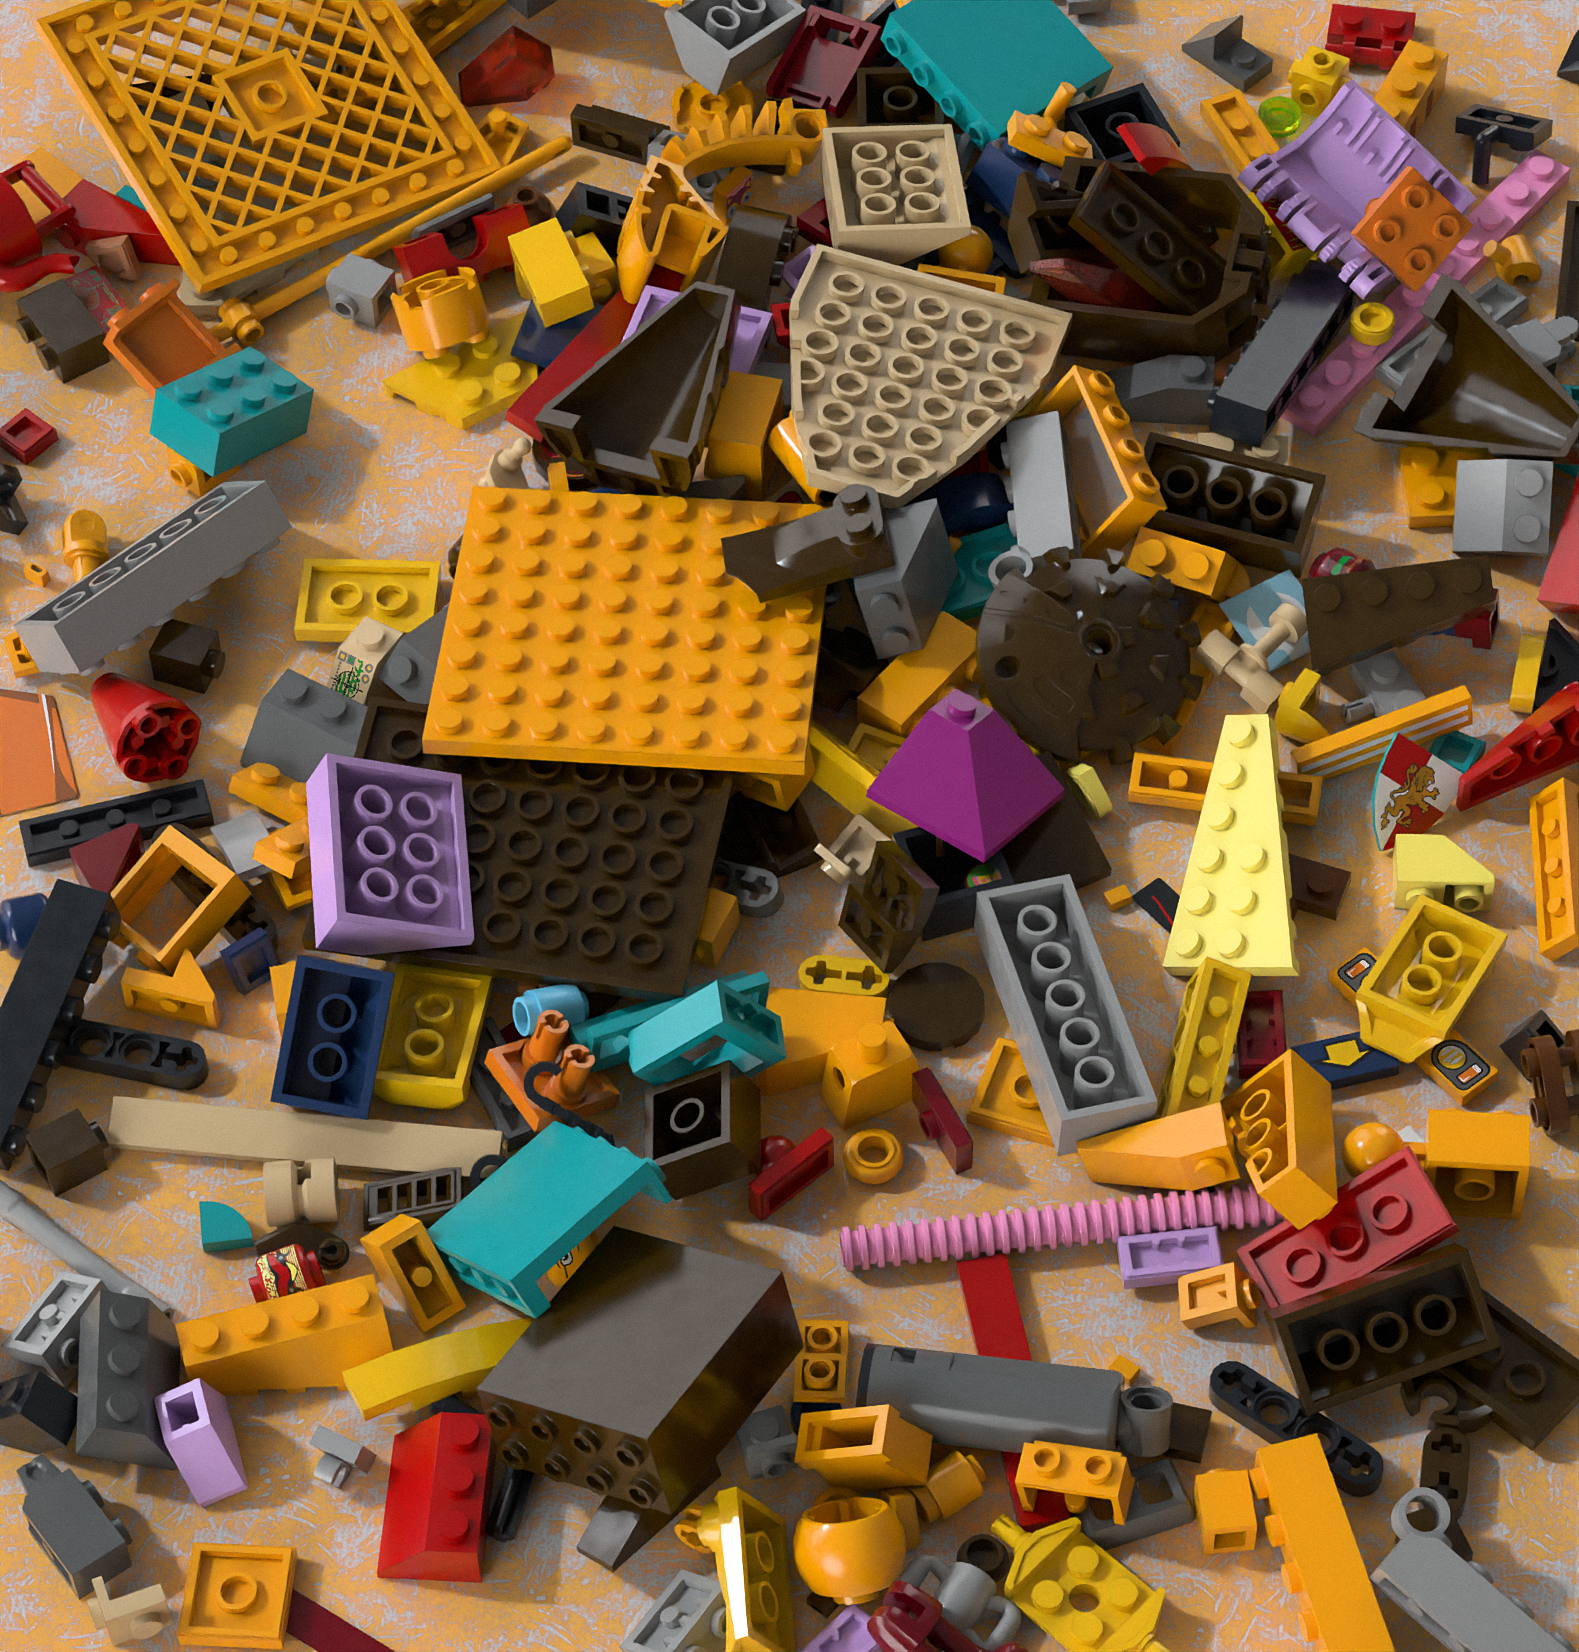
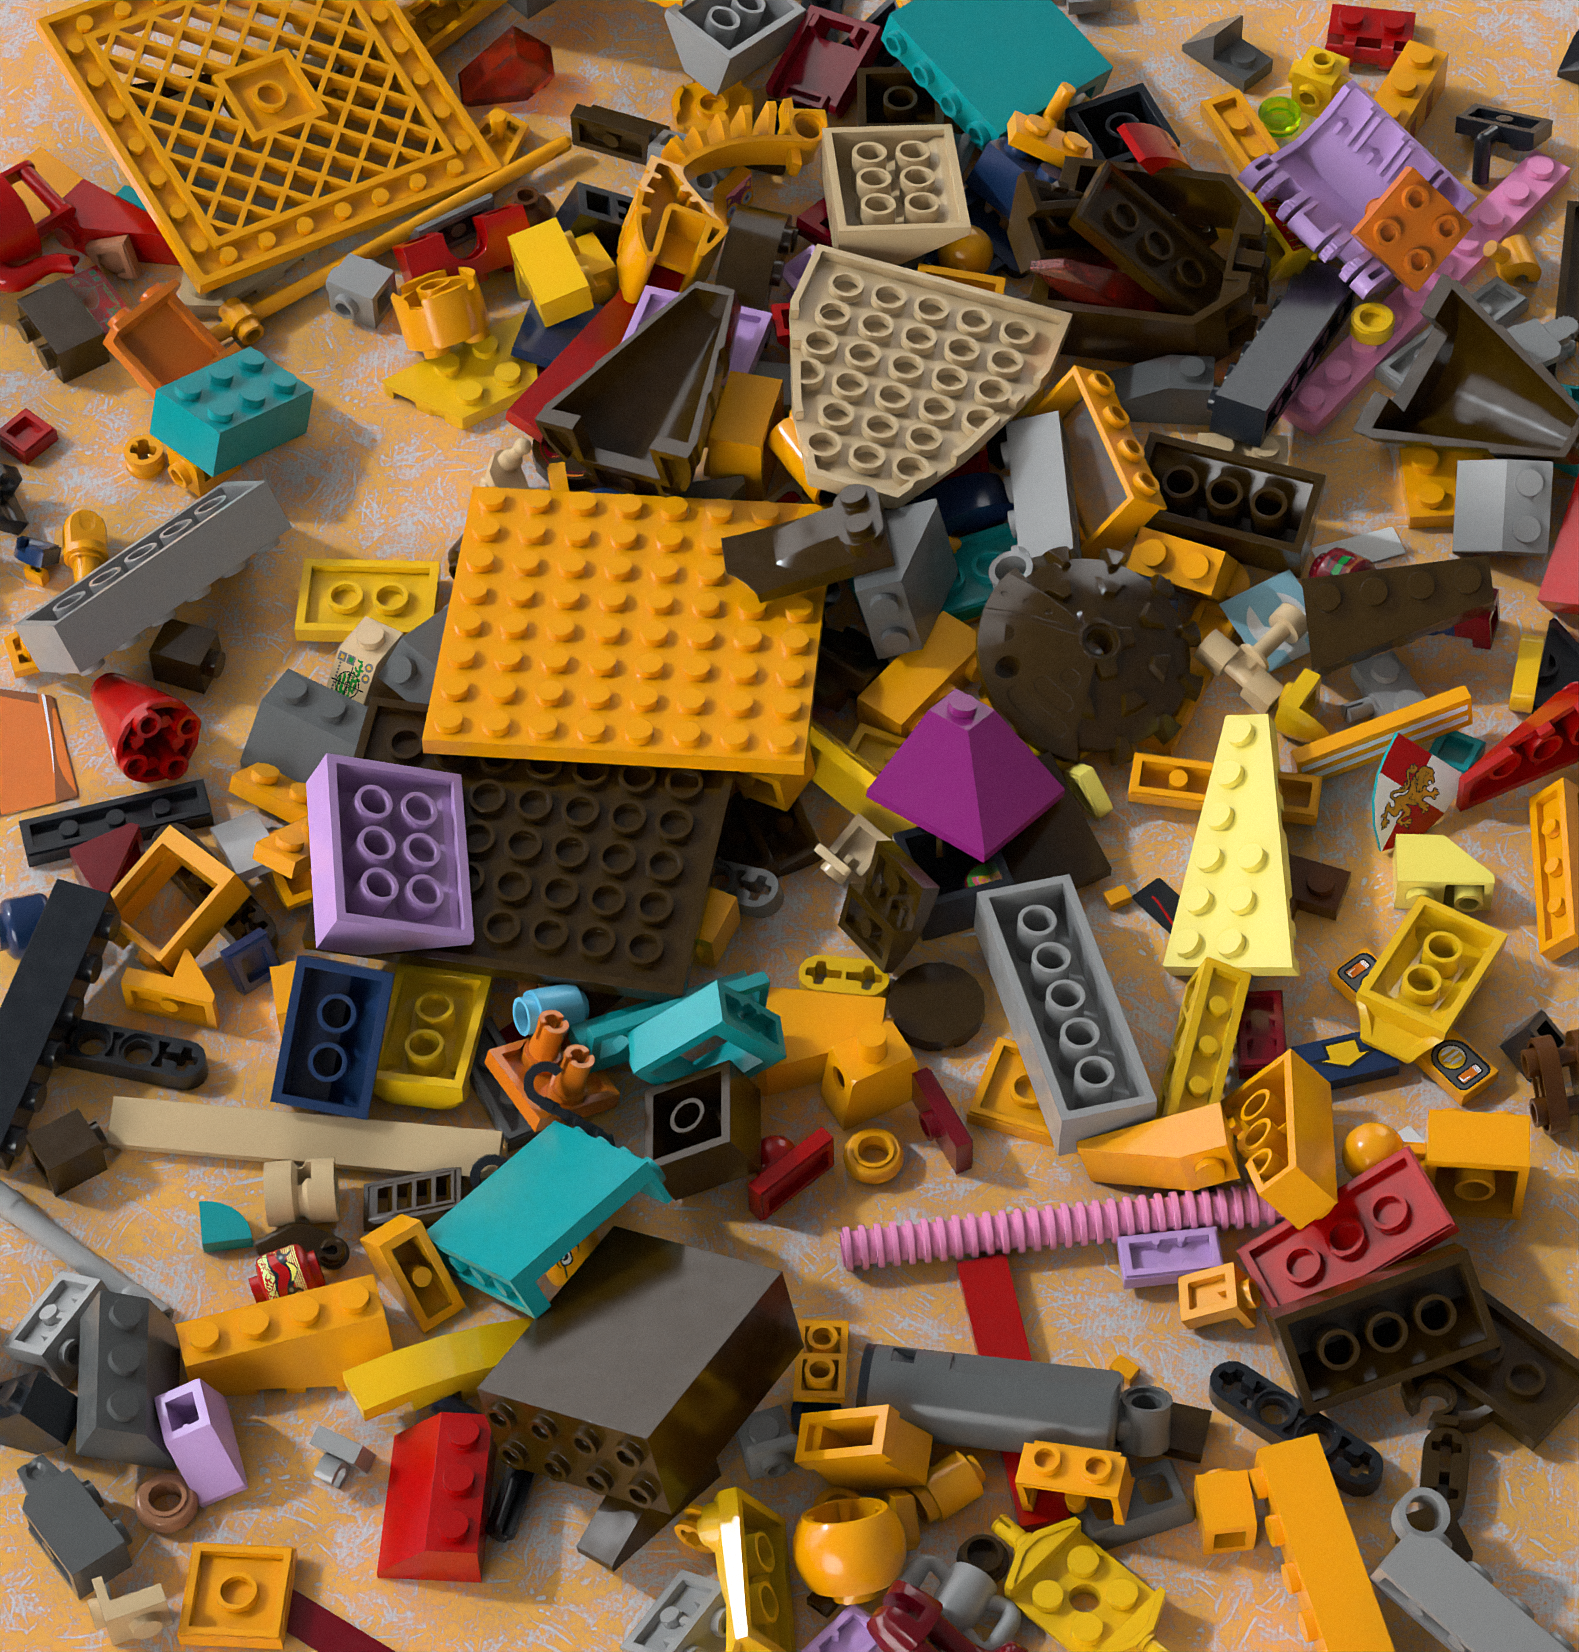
none -> dark blue tile [14,535,62,568]
none -> light orange bush [123,434,166,479]
none -> nougat piece [135,1473,198,1533]
none -> white sticker [1312,527,1405,562]

